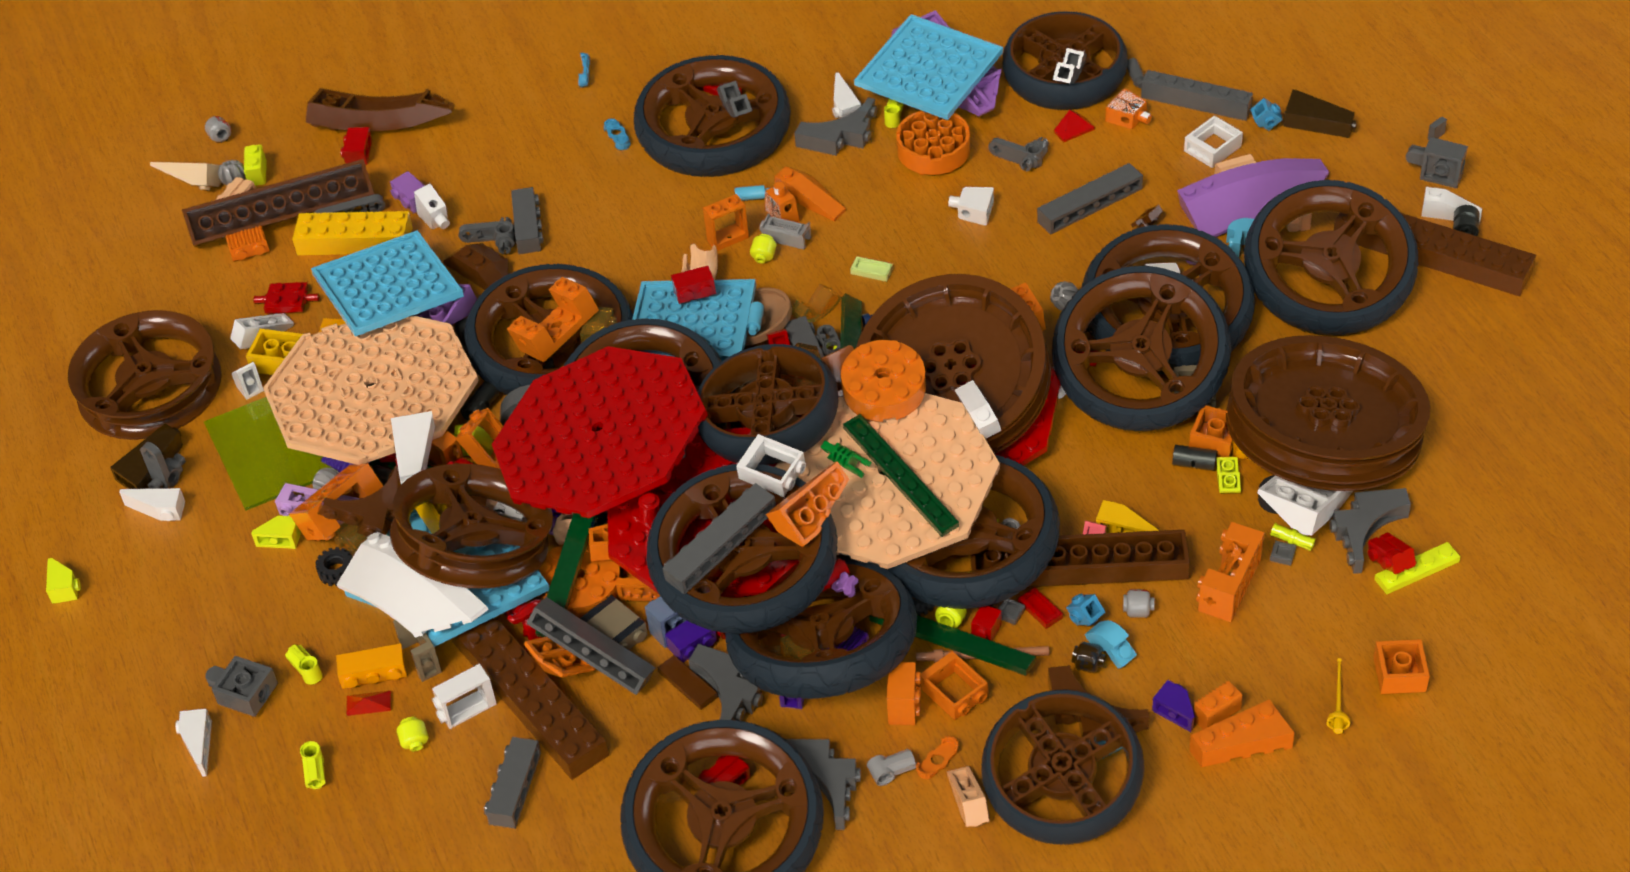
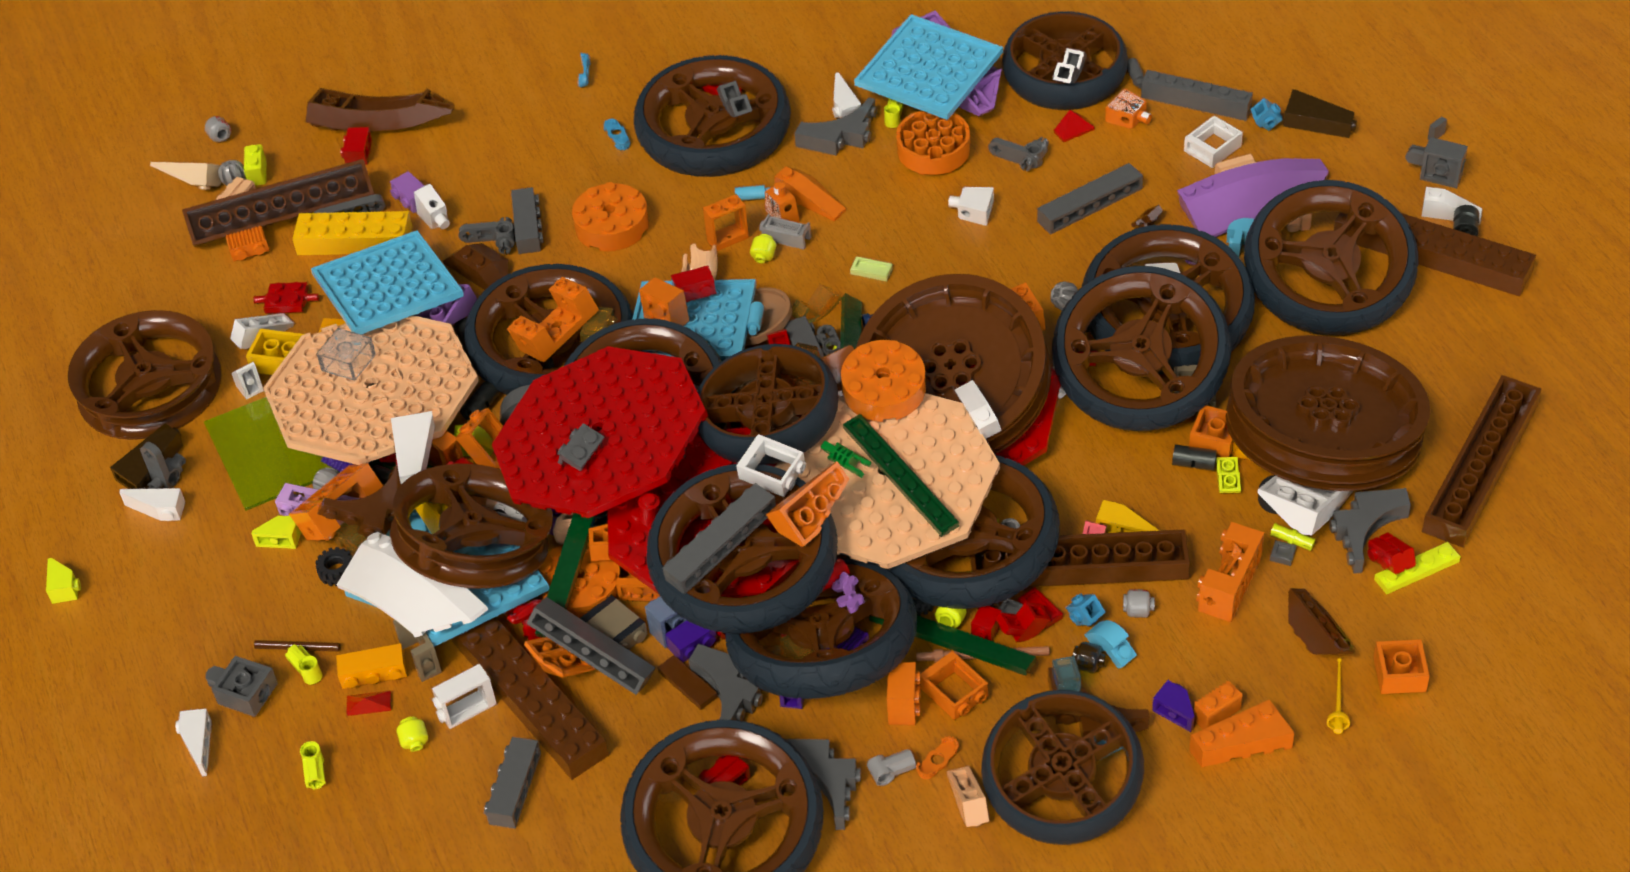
none -> reddish brown bar [254,640,340,652]
none -> clear brick [316,328,376,381]
none -> dark grey bracket [557,423,604,471]
none -> orange brick [572,182,649,251]
none -> orange brick [639,277,689,326]
none -> medium lavender piece [836,590,864,613]
none -> red brick [995,602,1051,642]
none -> clear light blue brick [1052,656,1081,691]
none -> reddish brown wedge [1288,588,1355,655]
none -> reddish brown brick [1422,375,1542,547]

